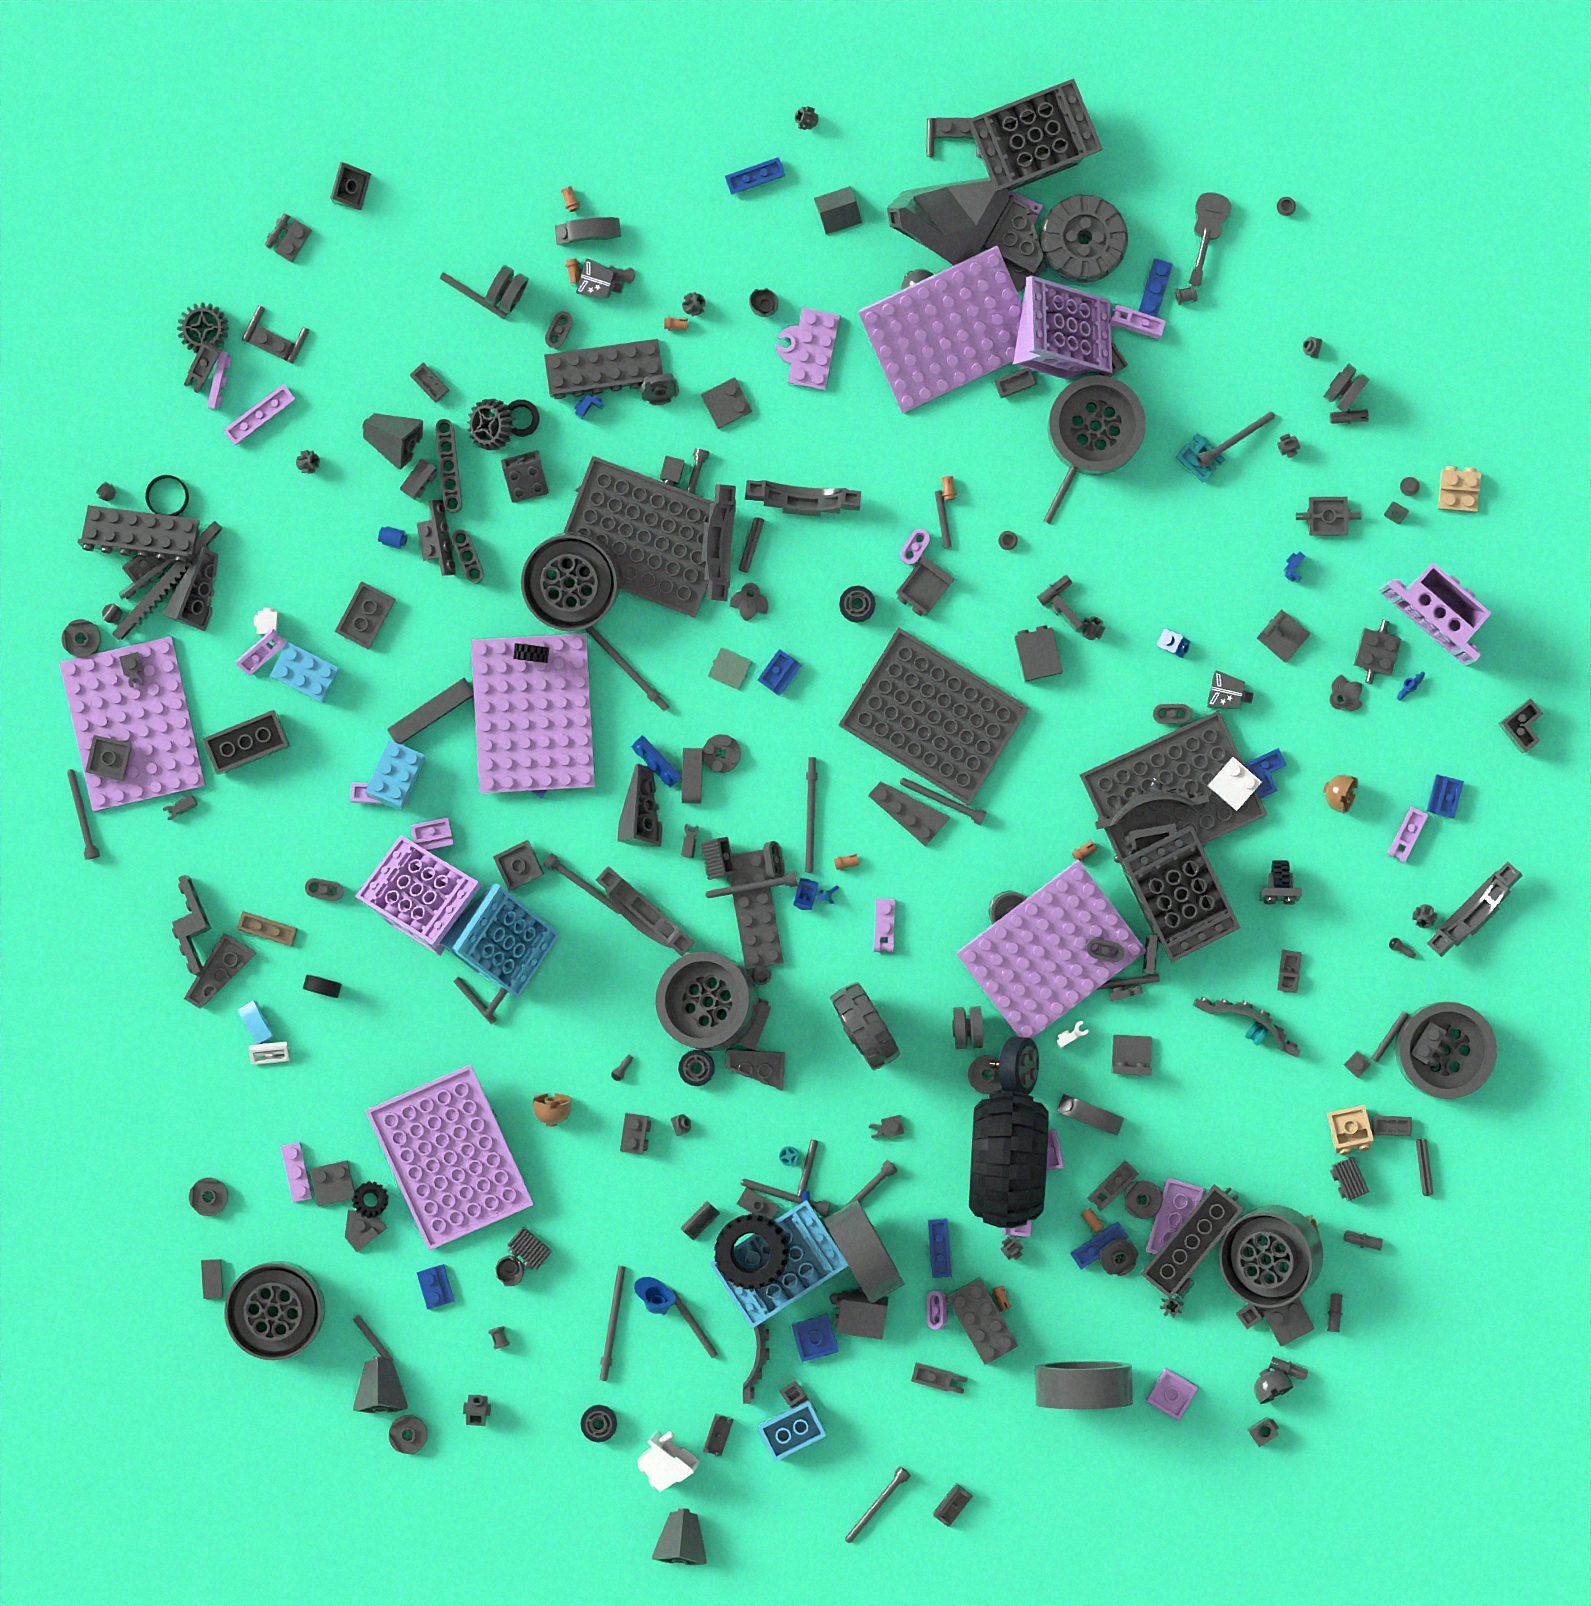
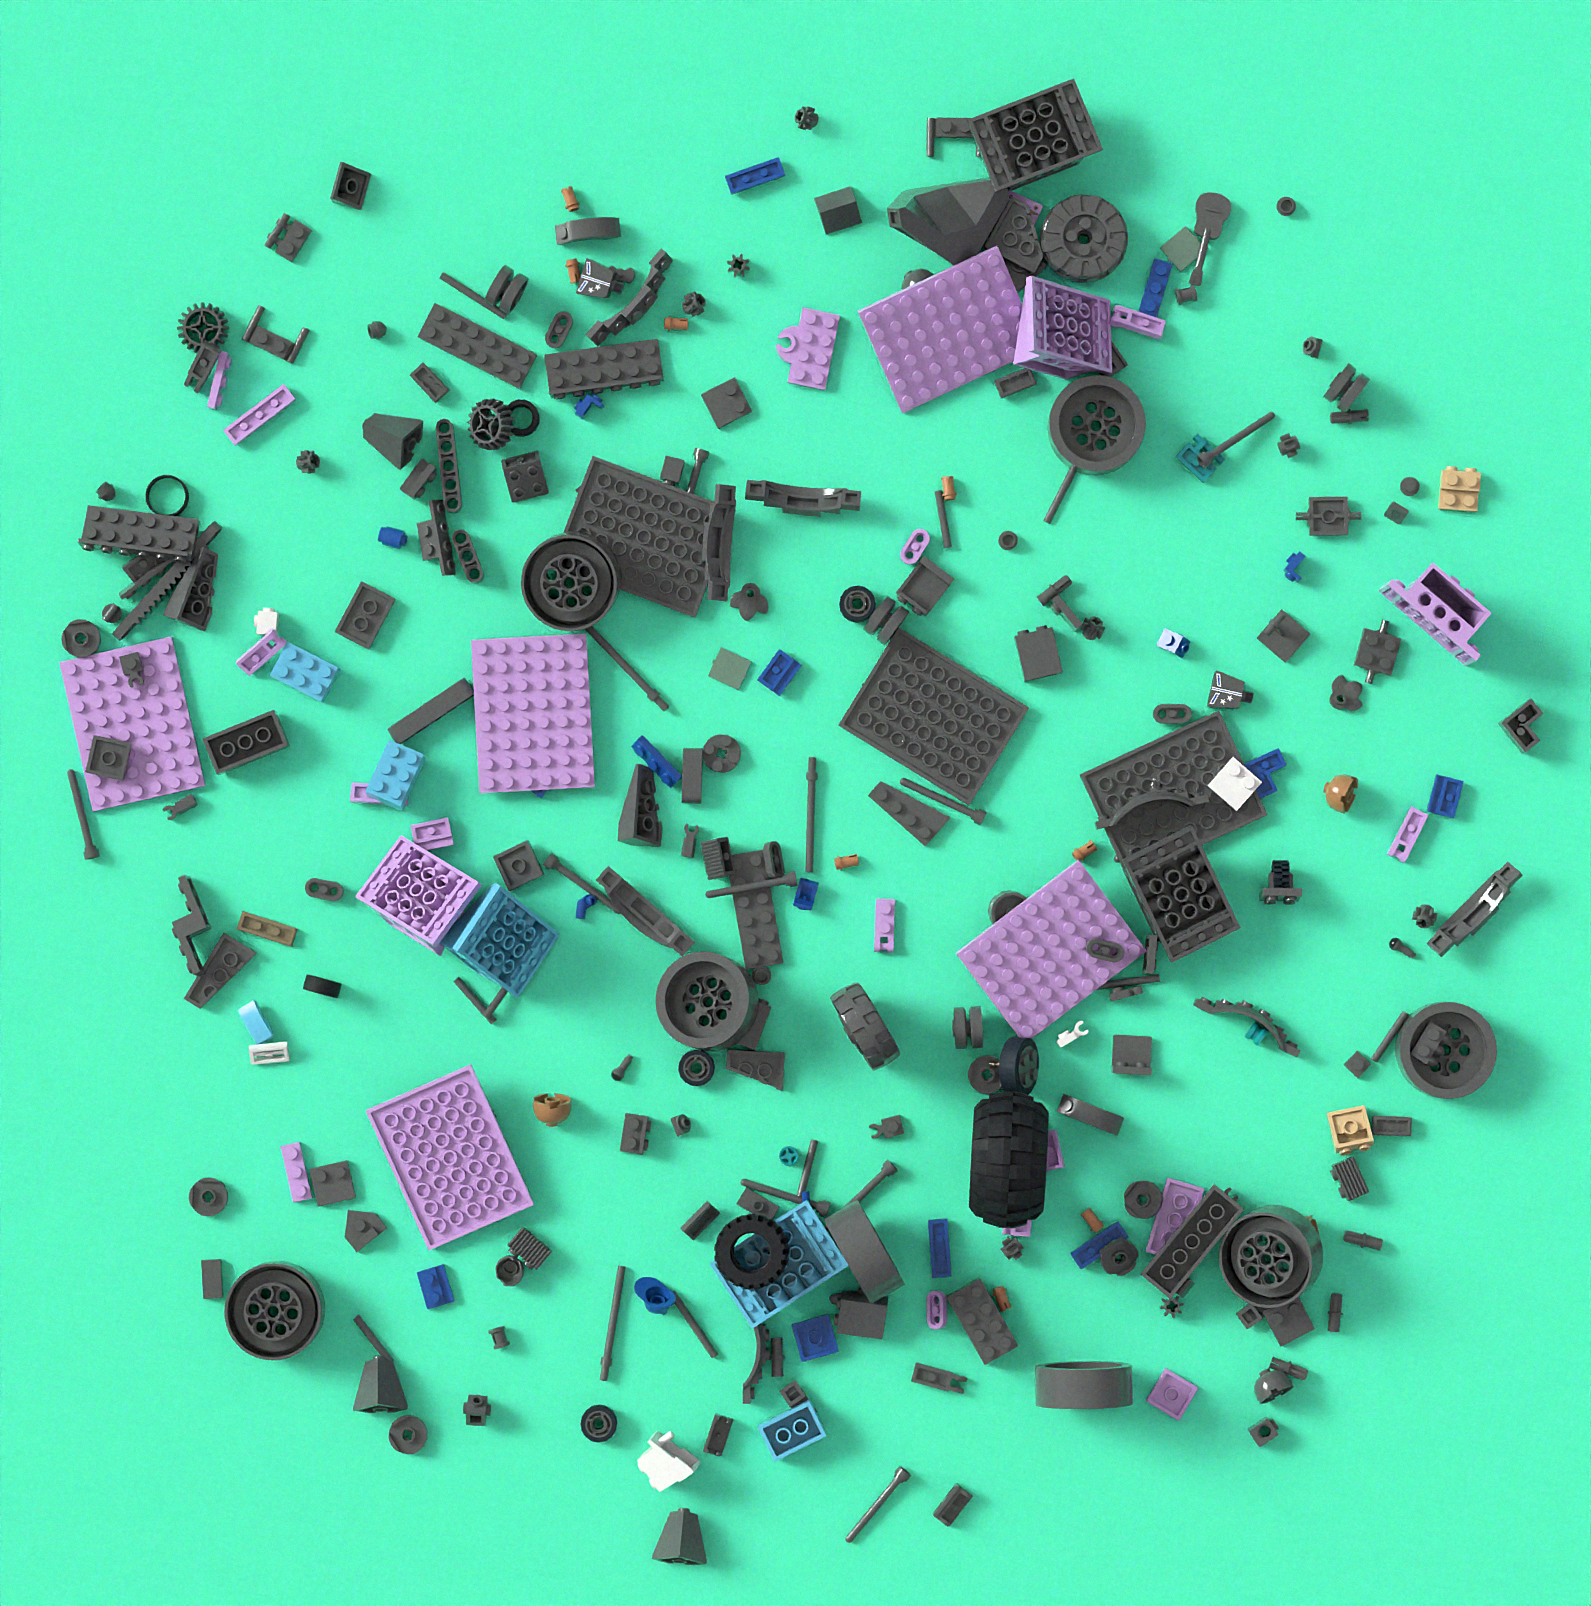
black tyre [352,1181,389,1218] -> none
black tyre [513,643,549,663] -> none
dark grey plate [640,373,679,405] -> none
dark grey axle [739,517,764,573] -> none
dark grey hair [749,288,779,317] -> none
blue bar [818,885,839,904] -> none
dark grey plate [1087,1160,1139,1212] -> none
dark grey panel [1124,824,1177,852] -> none
dark grey slope [1277,950,1302,993] -> none
blue piece [1397,671,1425,701] -> none
dark grey axle [1416,1139,1433,1196] -> none
none -> dark grey plate [367,321,387,340]
none -> dark grey plate [417,303,537,389]
none -> blue arm [575,894,597,919]
none -> dark grey piece [586,248,673,346]
none -> dark grey gear [727,254,750,278]
none -> dark grey pin [770,1338,785,1377]
none -> dark grey wheel [863,596,909,646]
none -> sand green piece [1160,226,1200,272]

